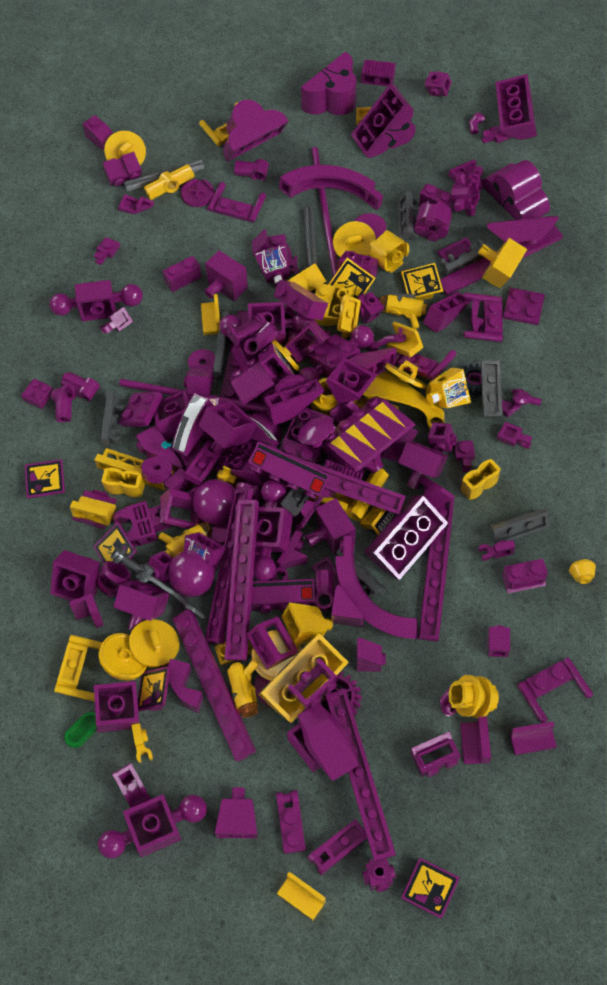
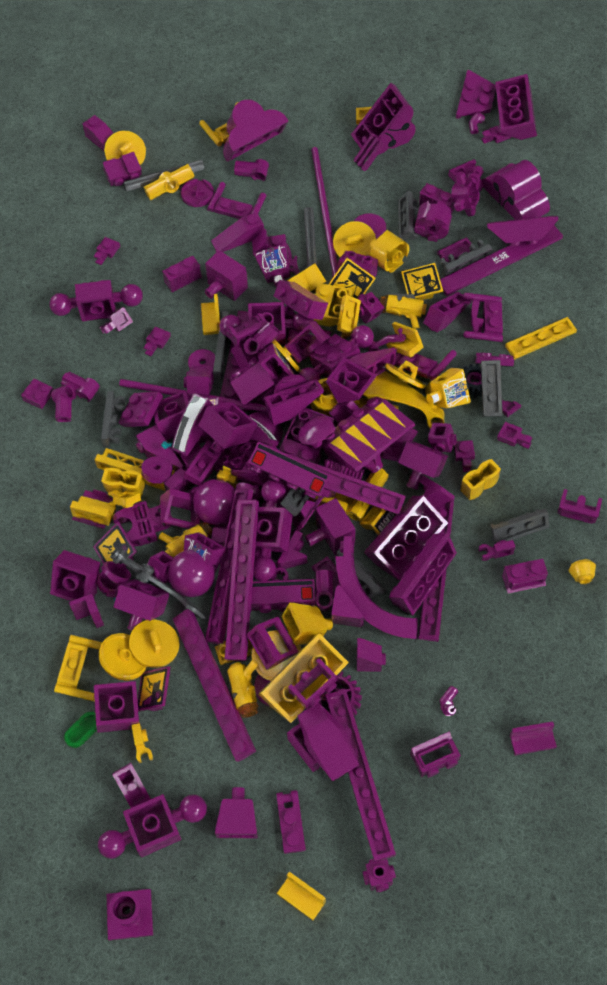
piece [25,459,65,499] -> none
magenta slope [118,194,154,214] -> none
magenta brick [169,659,203,713] -> none
magenta arch [279,165,383,210] -> none
magenta brick [301,52,356,115] -> none
magenta plate [307,819,367,876] -> none
magenta brick [361,59,396,87] -> none
piece [401,858,460,919] -> none
magenta brick [425,71,452,96] -> none
yellow piece [449,675,499,718] -> none
magenta panel [460,717,491,764] -> none
yellow brick [477,238,527,288] -> none
magenta brick [488,625,510,657] -> none
magenta plate [503,287,545,325] -> none
magenta rock [512,389,542,406] -> none
magenta plate [517,657,593,723] -> none
none -> magenta plant [106,889,154,941]
none -> yellow plate [108,490,141,508]
none -> magenta plate [144,326,171,356]
none -> magenta slope [211,212,264,252]
none -> magenta tile [353,133,385,171]
none -> magenta slope [389,533,457,616]
none -> magenta wing [456,70,496,119]
none -> magenta plate [475,353,514,367]
none -> yellow tile [505,317,577,360]
none -> magenta window [557,489,602,524]

